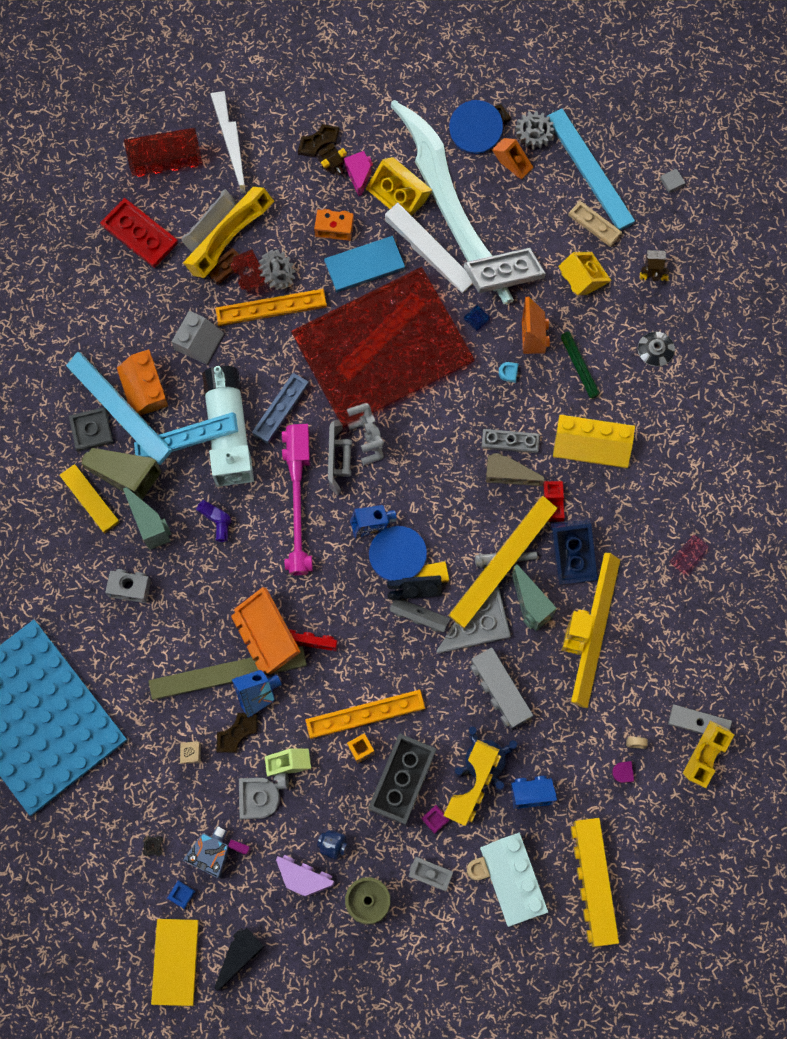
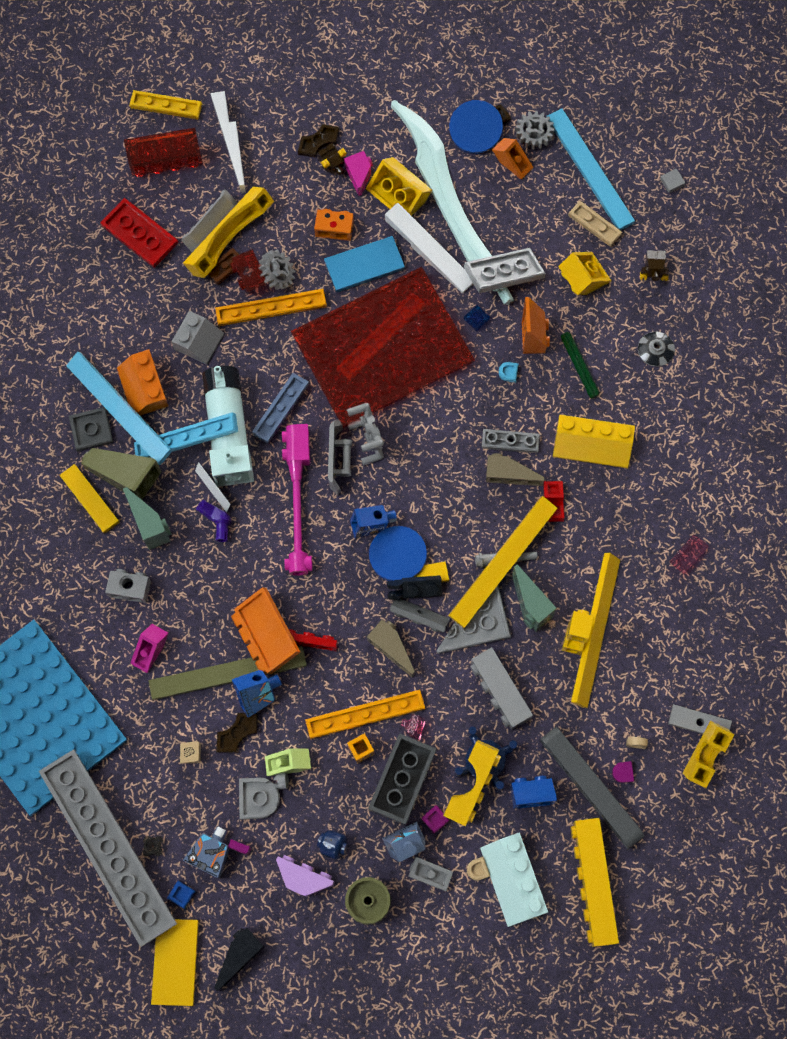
dark blue slope [550,519,598,585] -> none
none -> light grey plate [39,749,177,947]
none -> yellow tile [129,90,202,120]
none -> dark pink slope [130,624,168,673]
none -> white sticker [195,462,230,513]
none -> dark tan slope [367,619,415,677]
none -> sand blue torso [382,821,426,862]
none -> clear pink tile [400,714,425,740]
none -> dark grey beam [540,727,645,849]

